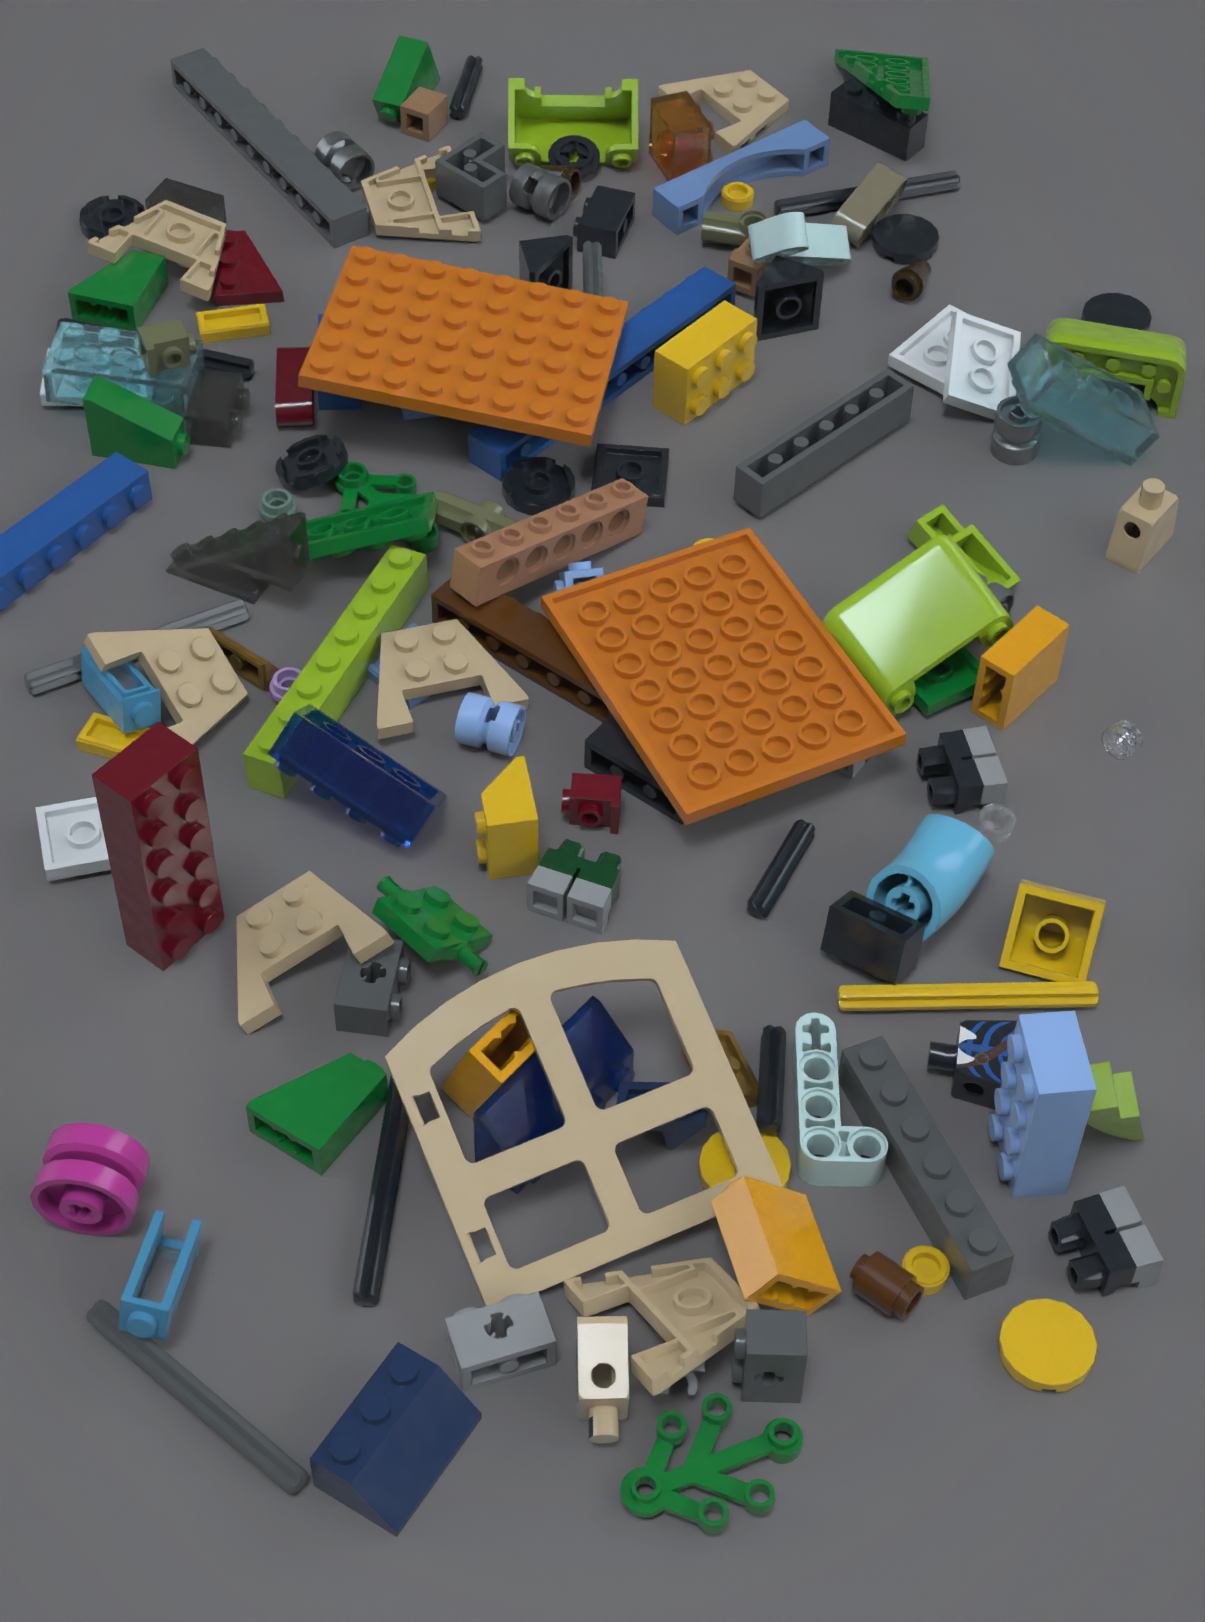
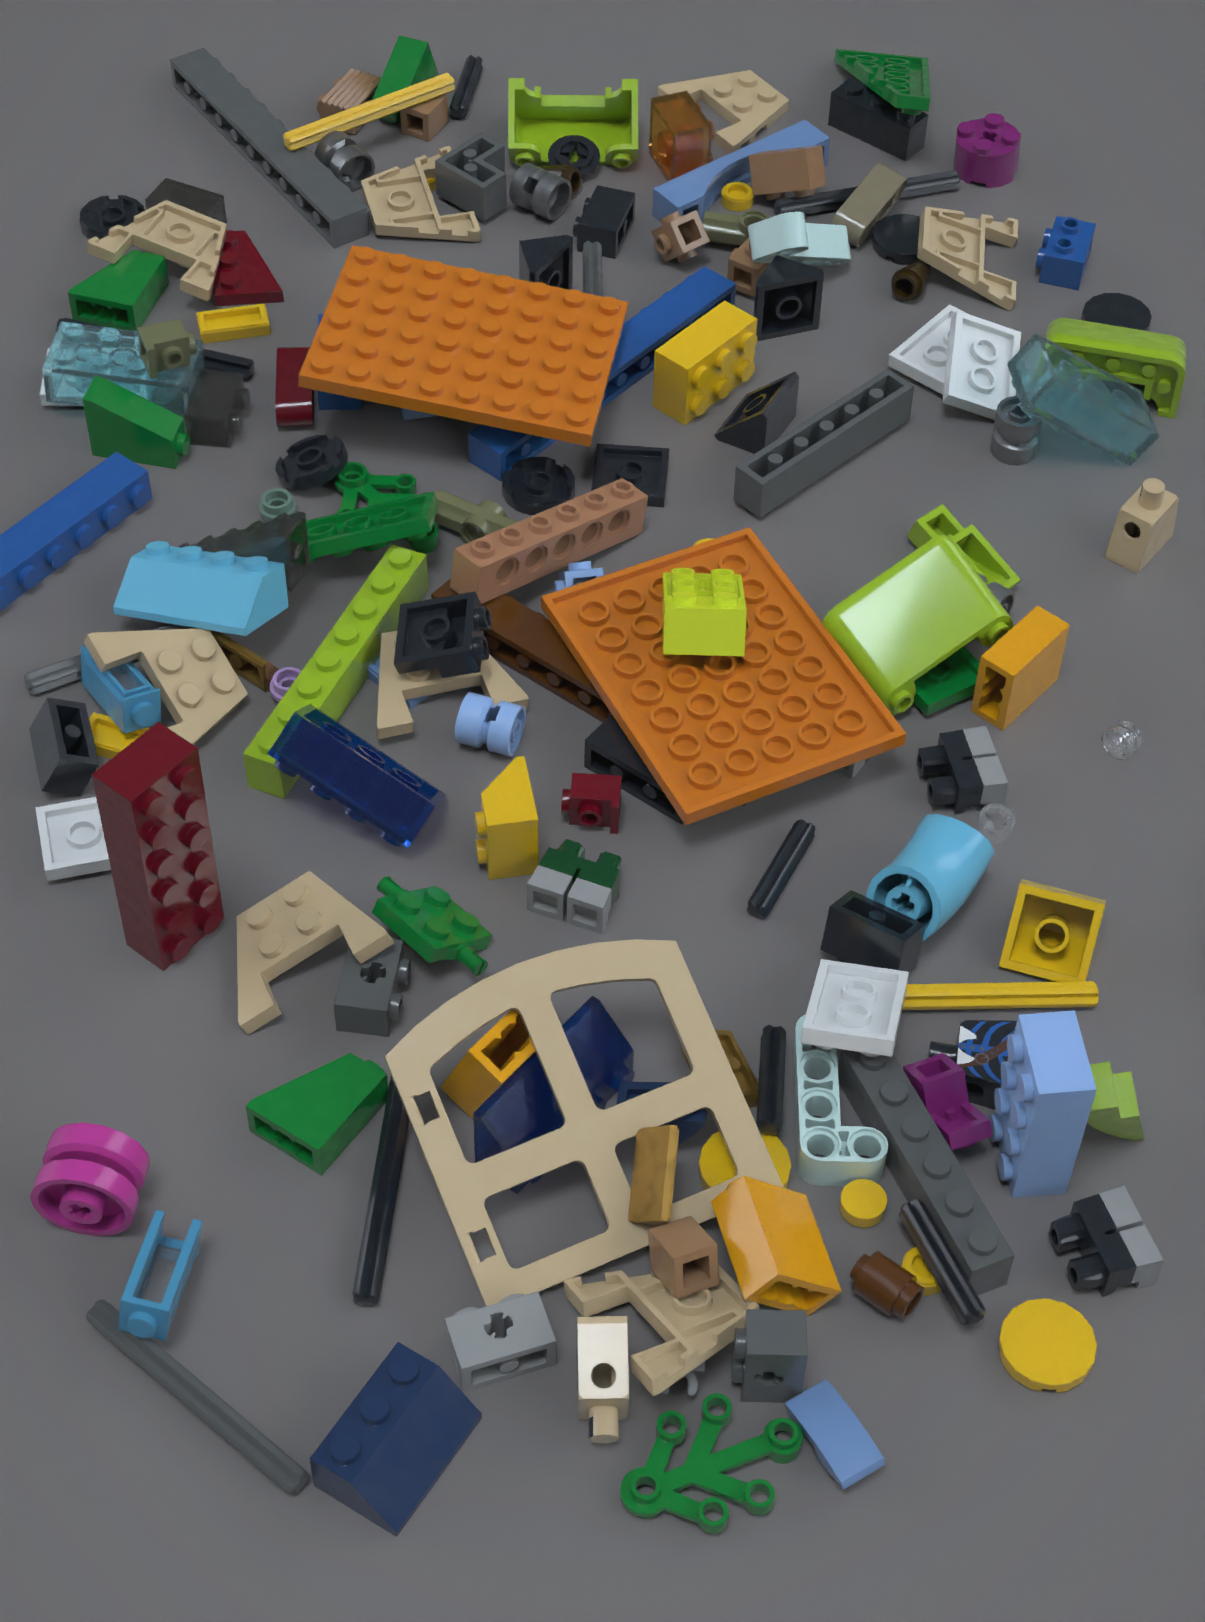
none -> black brick [29,697,99,796]
none -> medium azure slope [113,541,289,636]
none -> yellow axle [283,73,455,151]
none -> medium nougat brick [317,68,381,135]
none -> black plate [394,591,492,678]
none -> pearl gold slope [628,1125,679,1226]
none -> medium nougat brick [648,1216,719,1299]
none -> medium nougat brick [651,210,710,263]
none -> neon yellow slope [662,568,747,656]
none -> black slope [714,372,799,454]
none -> medium nougat brick [748,145,826,200]
none -> medium blue slope [785,1379,886,1490]
none -> white plate [801,959,909,1057]
none -> yellow tile [839,1179,887,1228]
none -> black axle [899,1199,985,1326]
none -> magenta brick [903,1053,992,1150]
none -> tan wing [917,206,1018,311]
none -> magenta brick [953,113,1021,188]
none -> blue brick [1035,216,1096,291]

